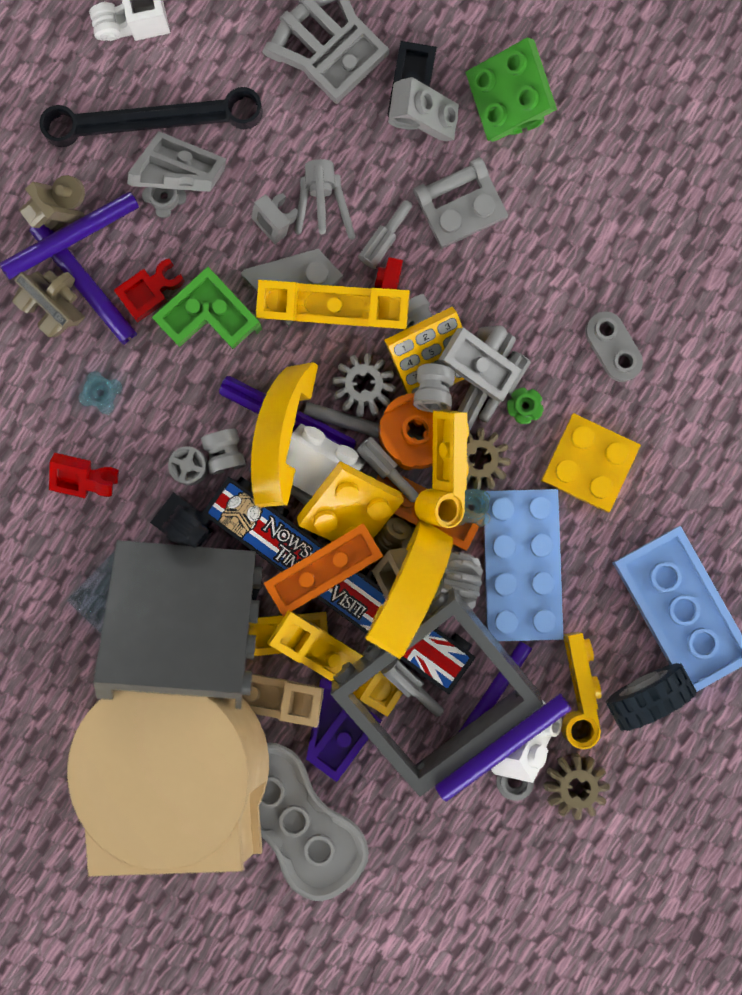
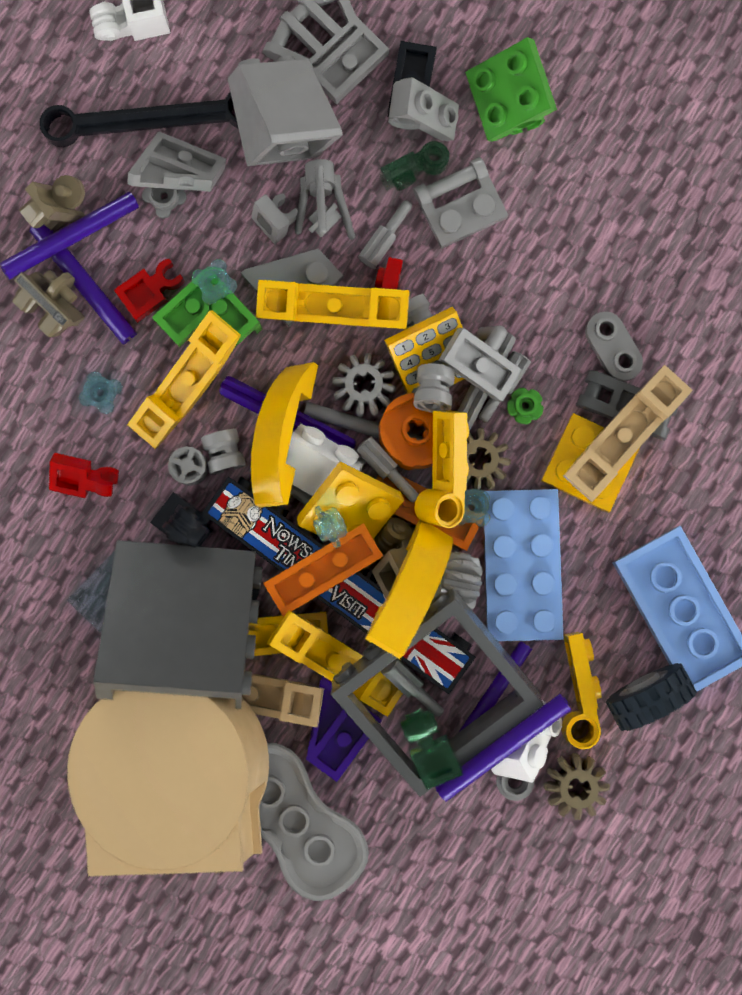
none -> yellow slope [127,310,241,449]
none -> clear light blue plate [192,259,237,304]
none -> light grey slope [227,56,343,166]
none -> light grey plate [308,203,342,237]
none -> clear light blue plate [313,506,347,549]
none -> clear green plate [380,141,449,191]
none -> clear green plate [400,709,463,790]
none -> tan slope [563,365,693,502]
none -> dark grey plate [576,370,679,441]

